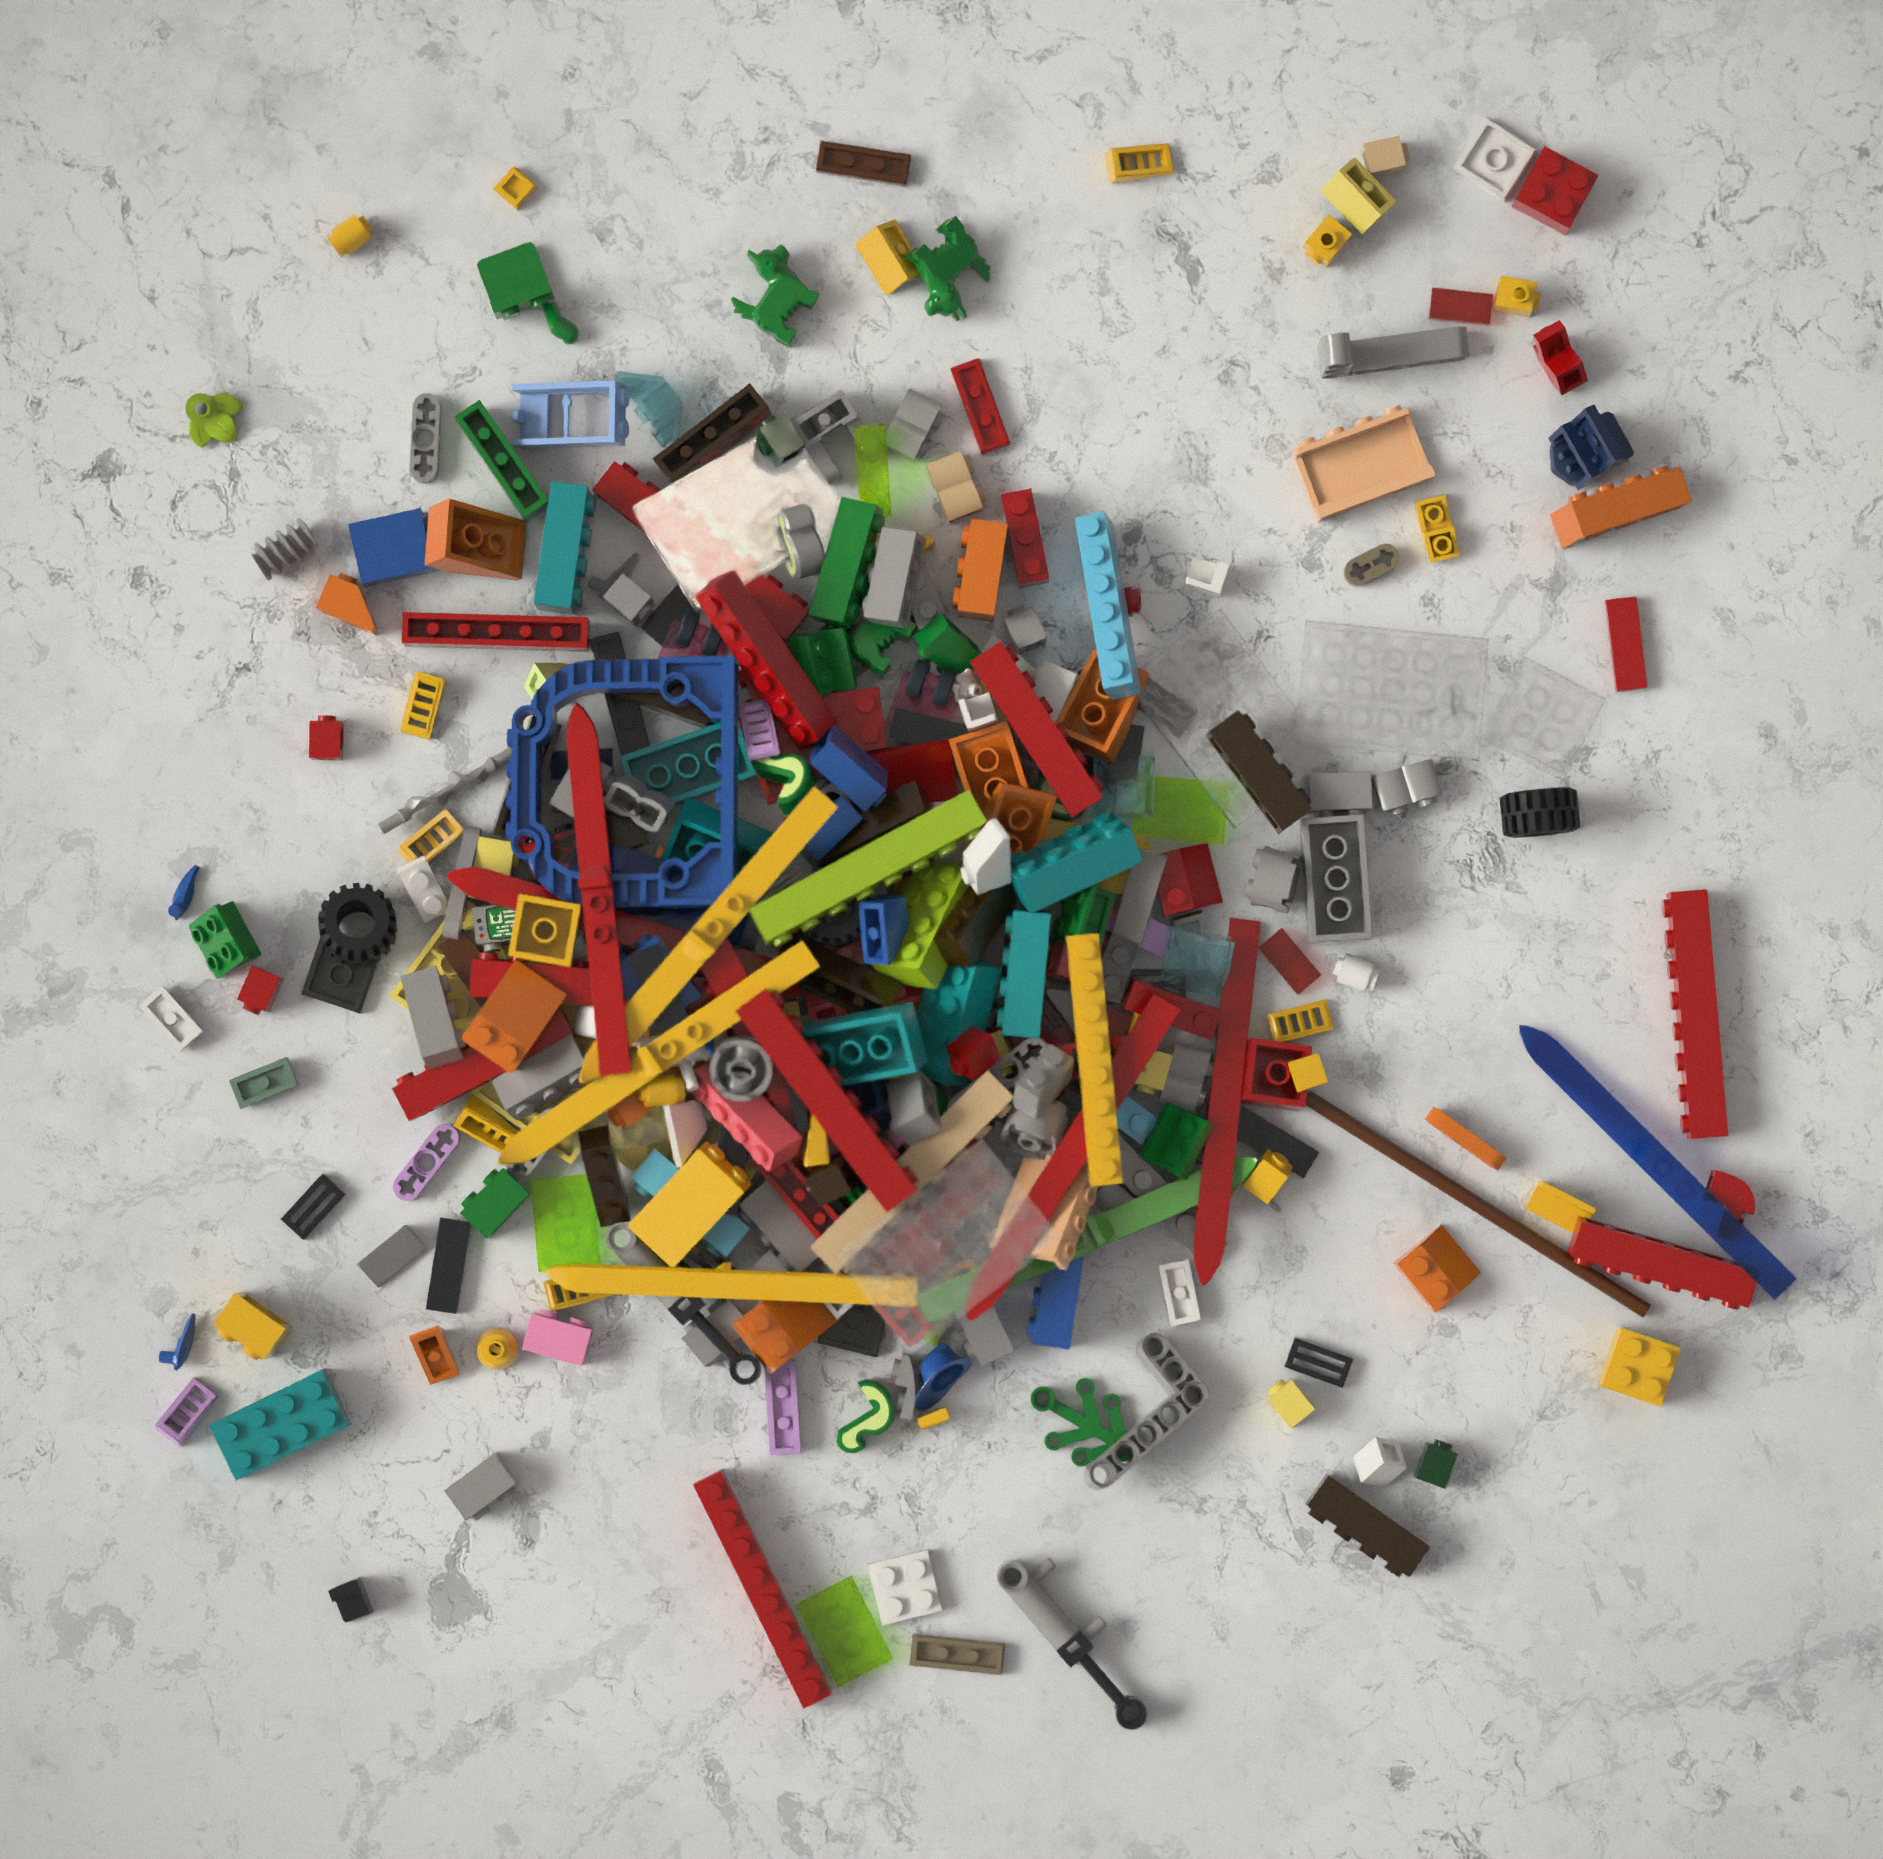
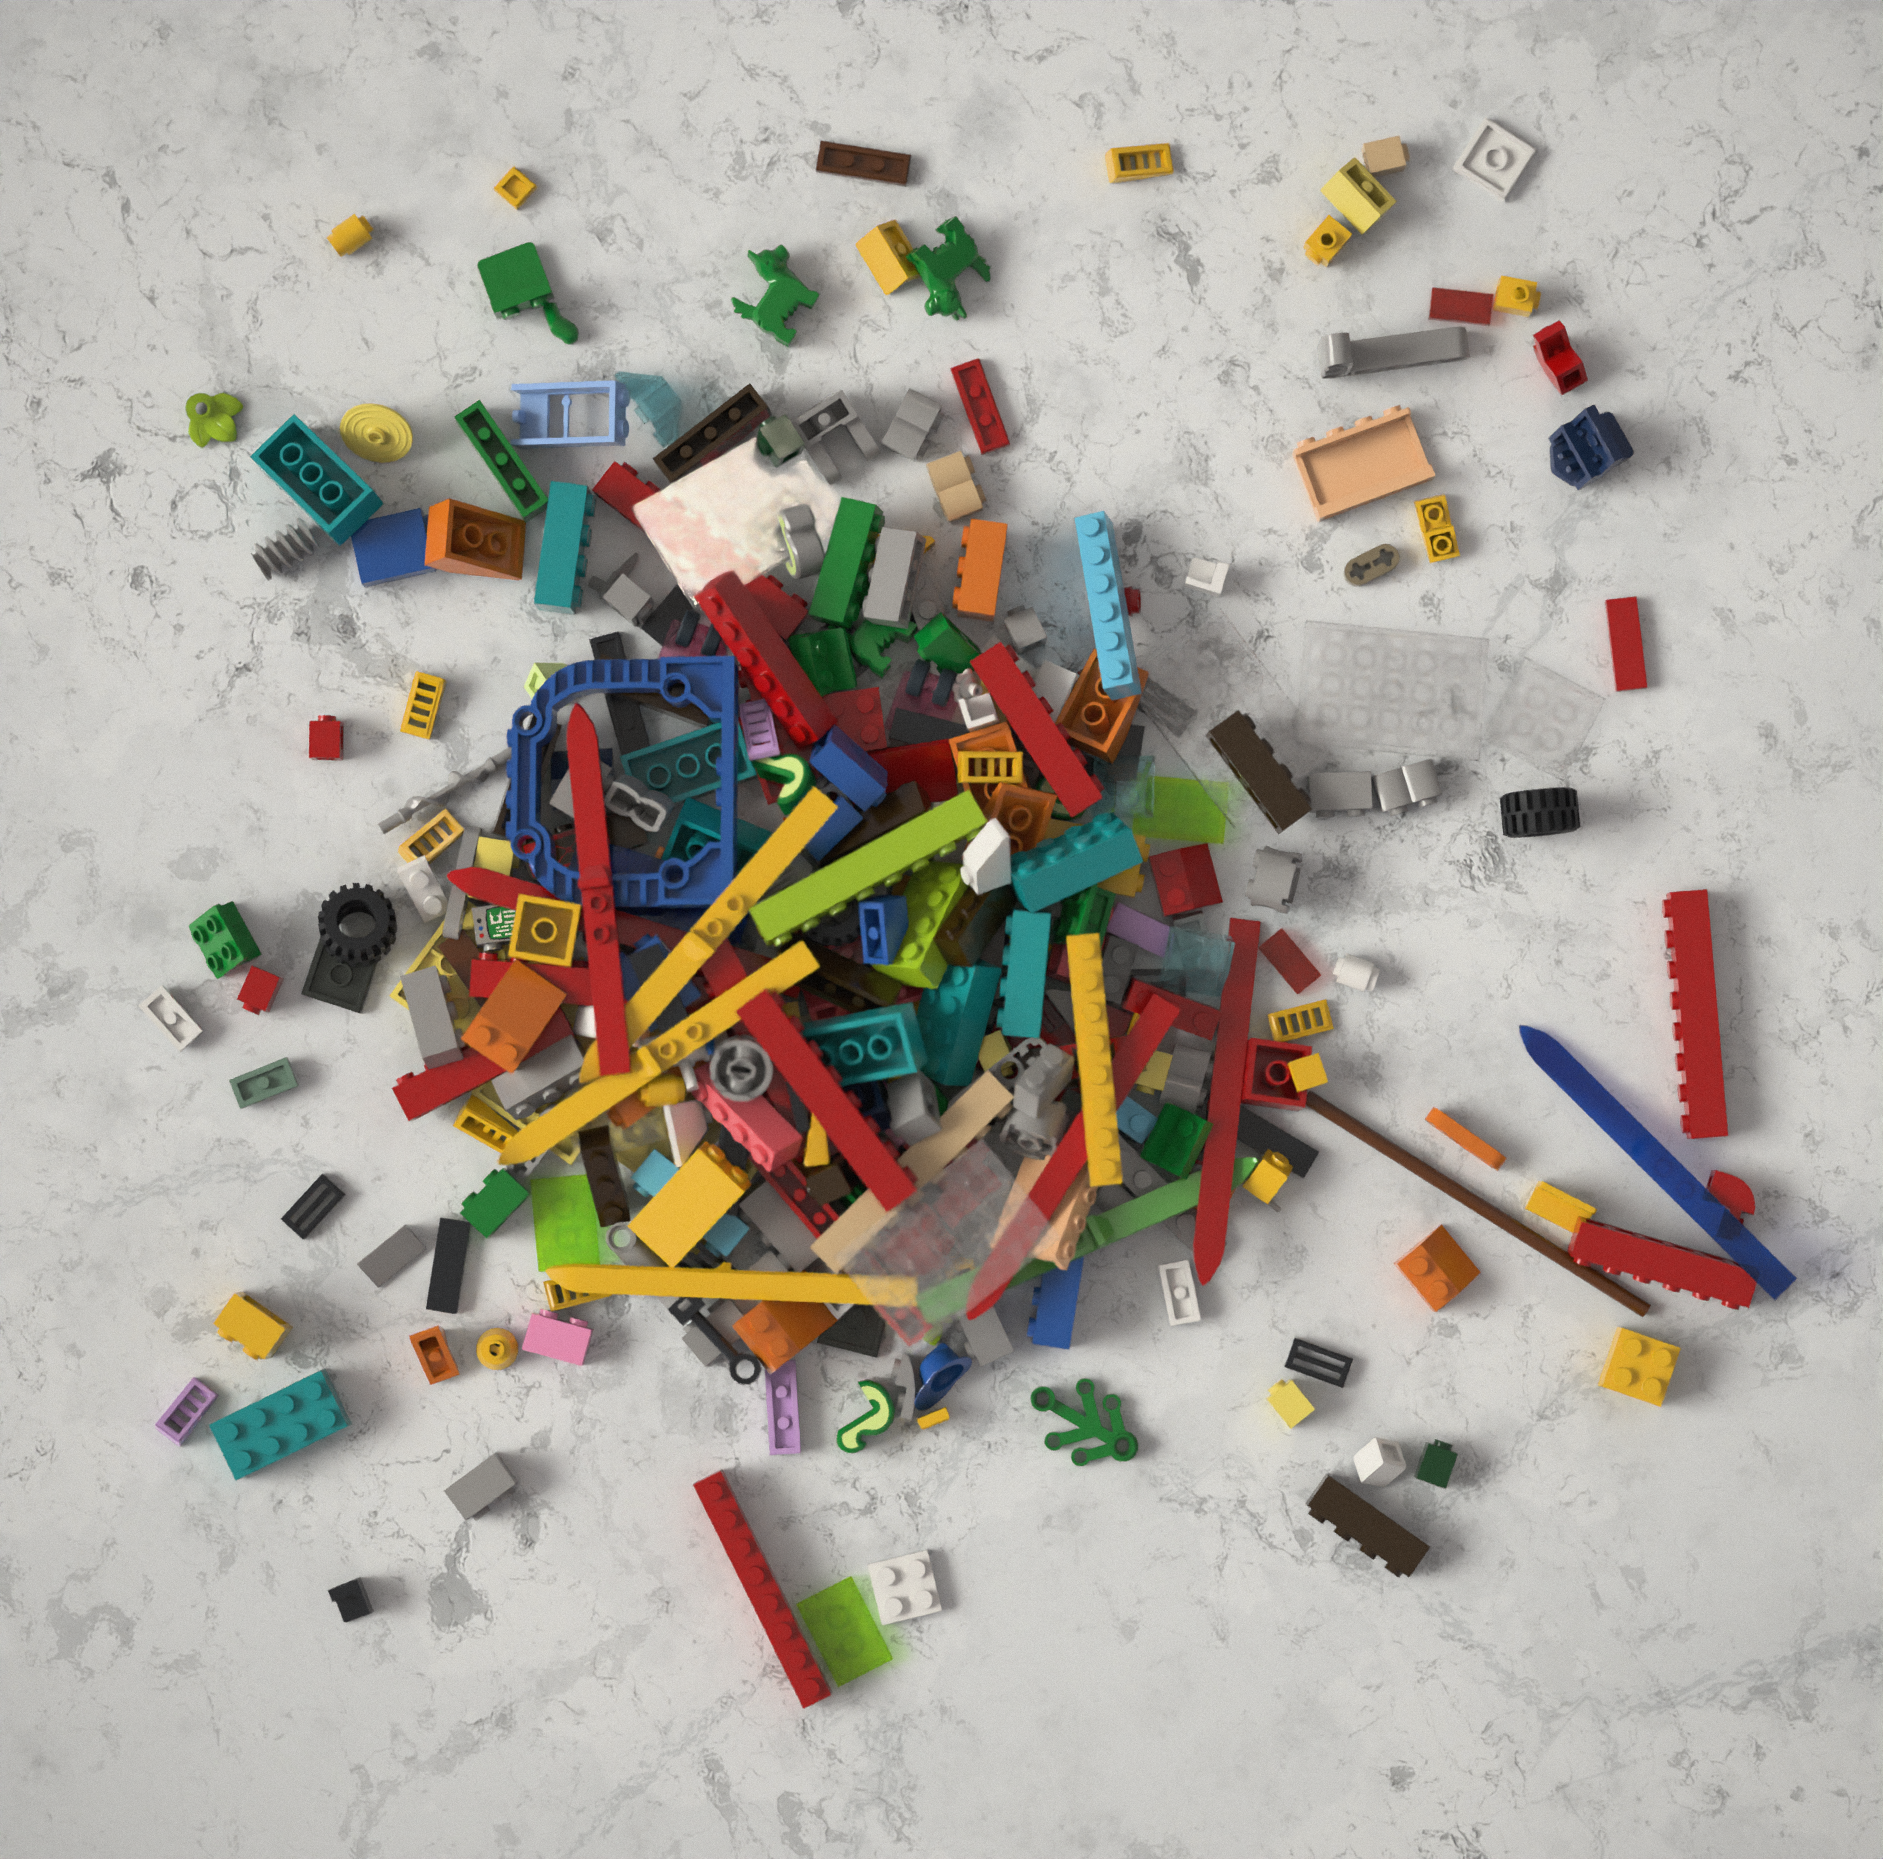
blue bar [159,1313,196,1371] -> none
blue bar [168,865,200,921] -> none
orange slope [315,572,378,635] -> none
lavender beam [393,1124,460,1201] -> none
red brick [401,612,590,652] -> none
light grey beam [409,393,442,484] -> none
clear neon green plate [853,423,891,516] -> none
dark tan tile [909,1633,1005,1675] -> none
red brick [946,1026,1001,1081] -> none
light grey piece [997,1558,1147,1730] -> none
red brick [1001,488,1050,589] -> none
light grey beam [1083,1332,1209,1490] -> none
light grey tile [1111,847,1168,945] -> none
light grey brick [1299,814,1373,944] -> none
red brick [1512,146,1599,235] -> none
orange wedge [1550,465,1692,549] -> none
none -> teal brick [250,414,384,546]
none -> light yellow shield [340,404,413,463]
none -> yellow slope [958,751,1023,783]

